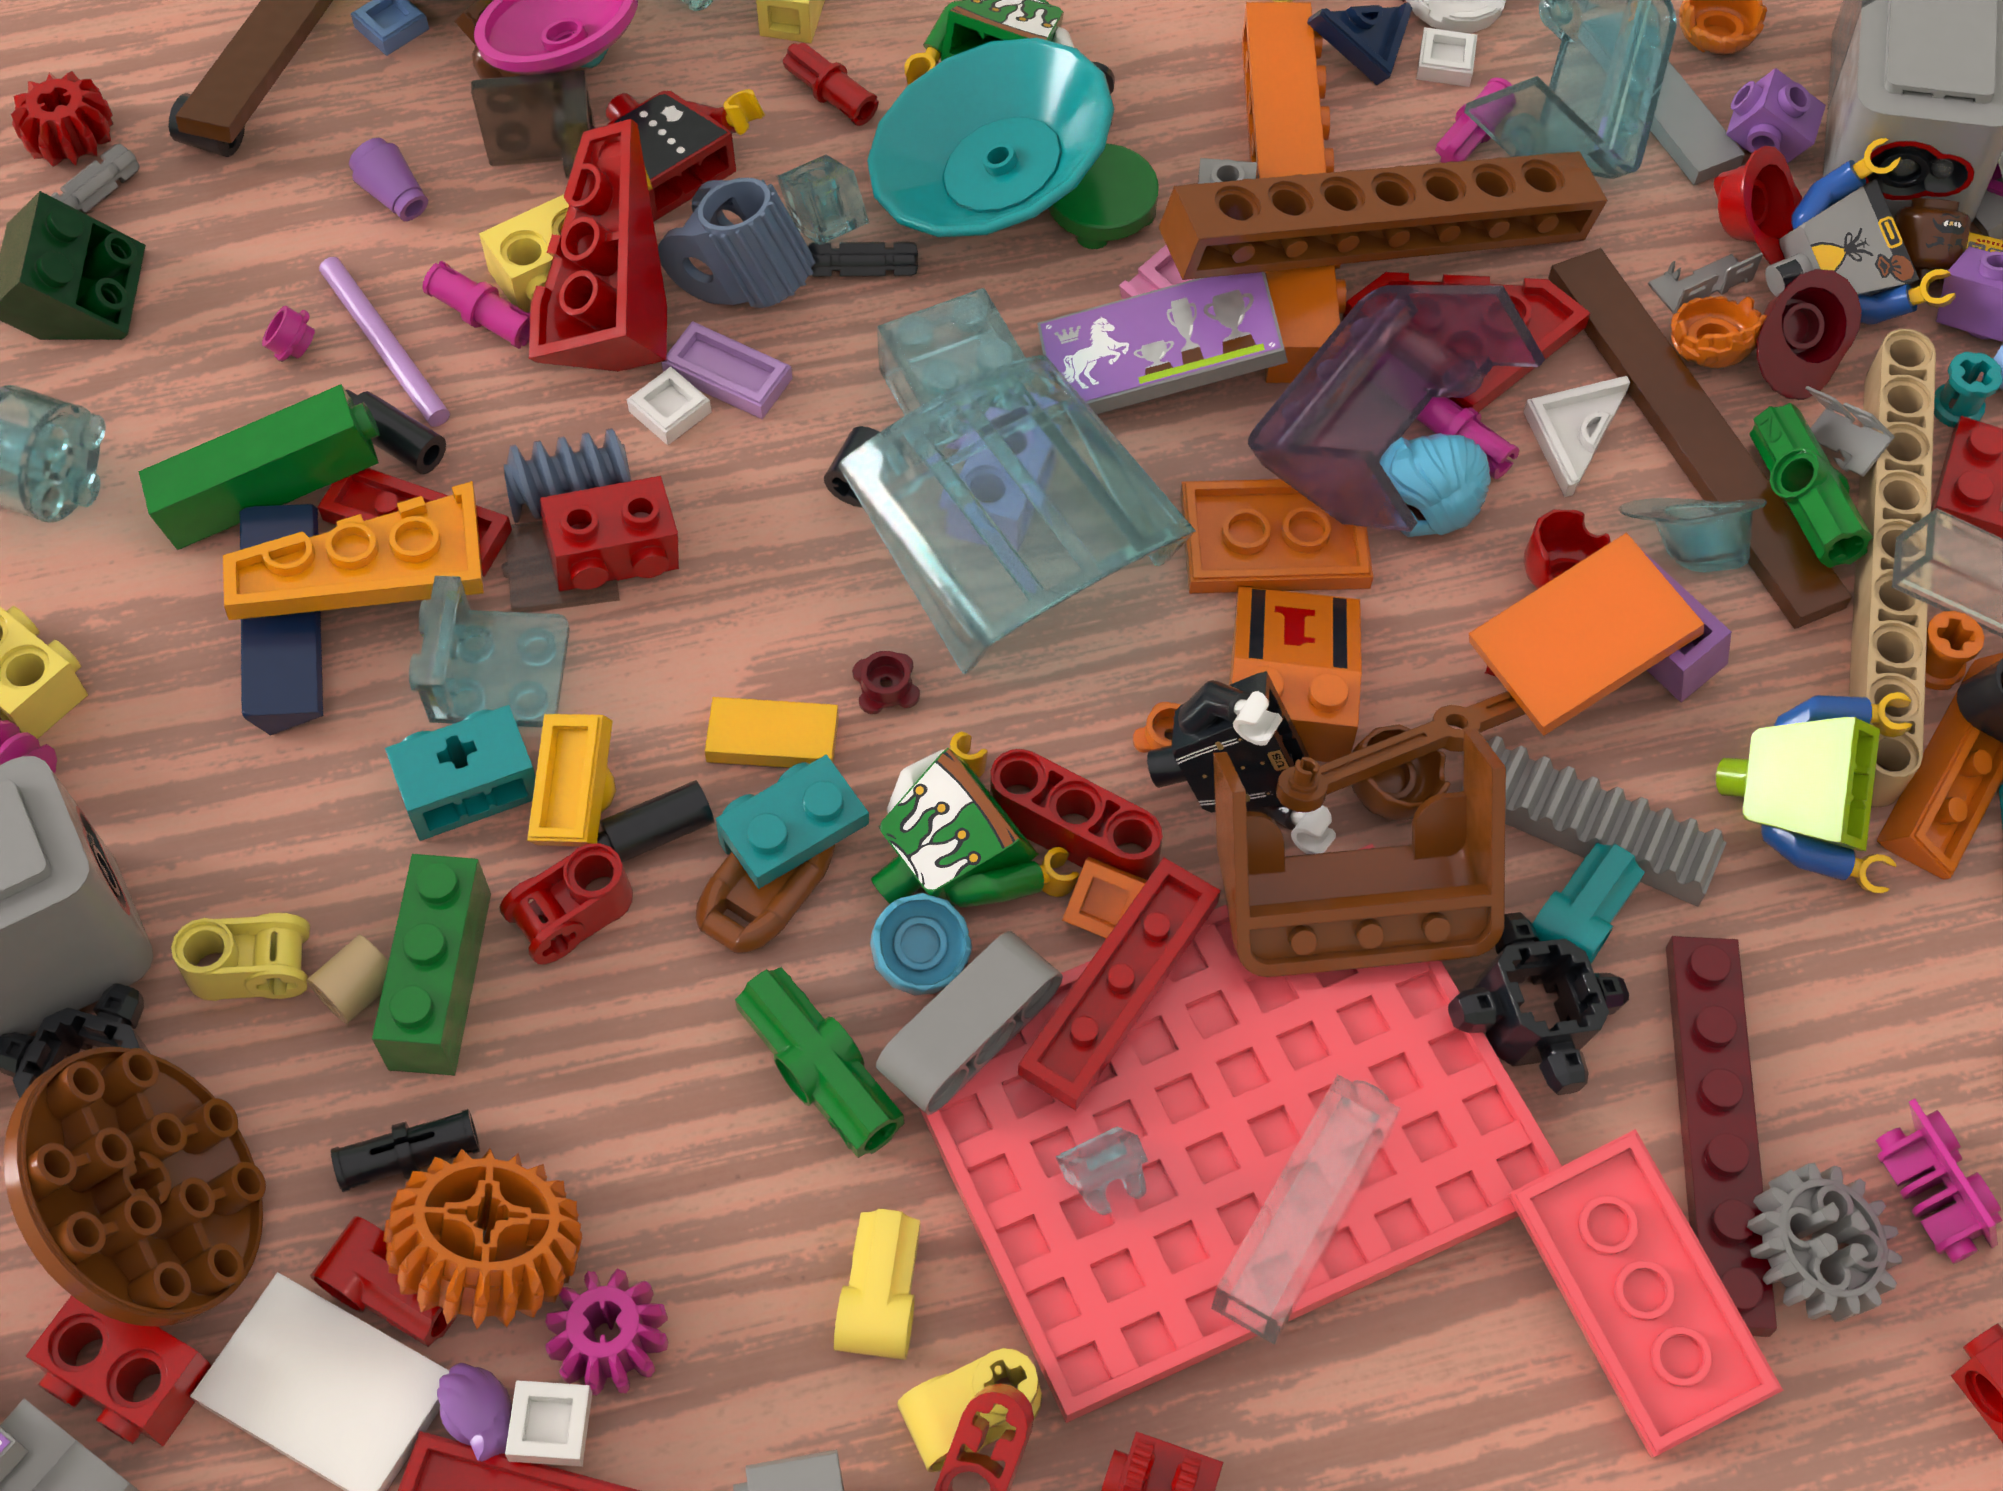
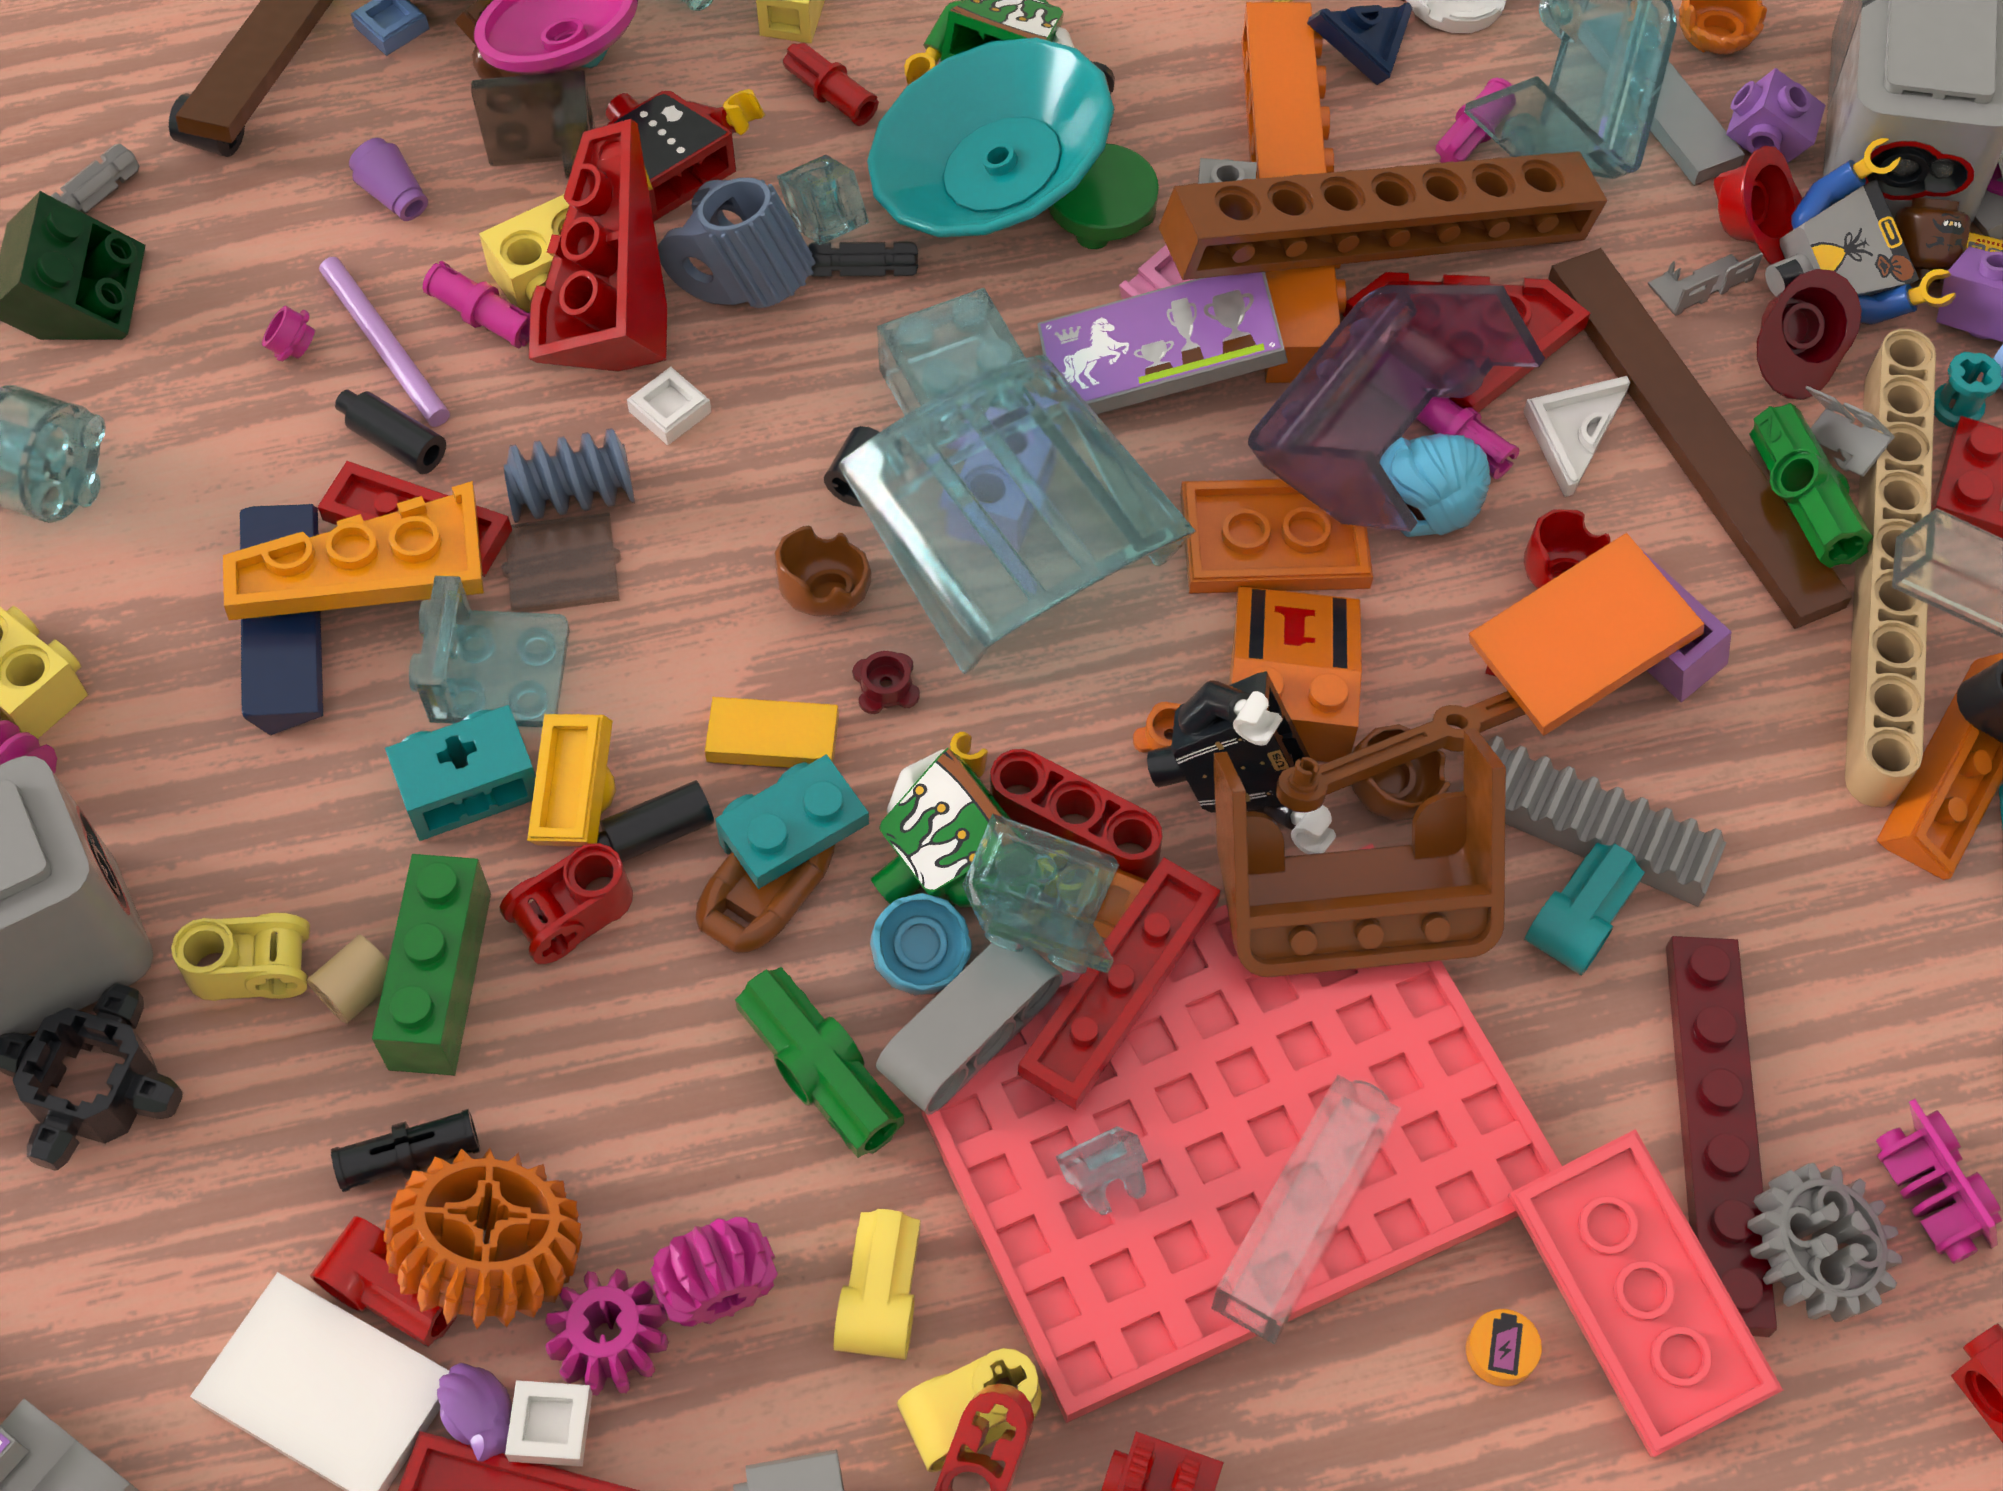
dark orange bracket [3,1047,266,1327] -> none
red gear [11,71,113,167] -> none
red brick [26,1295,212,1447] -> none
green brick [138,384,380,550] -> none
red brick [540,476,679,592] -> none
lavender tile [661,321,793,420] -> none
white tile [1416,27,1477,87] -> none
black piece [1448,912,1629,1095] -> none
clear light blue piece [1619,498,1767,572] -> none
orange hair [1671,296,1767,369] -> none
torso [1716,692,1913,893] -> none
orange bush [1925,611,1985,690] -> none
none -> dark pink gear [650,1217,778,1327]
none -> dark orange hair [775,525,871,616]
none -> clear light blue bracket [962,813,1119,974]
none -> light orange tile [1466,1309,1542,1387]

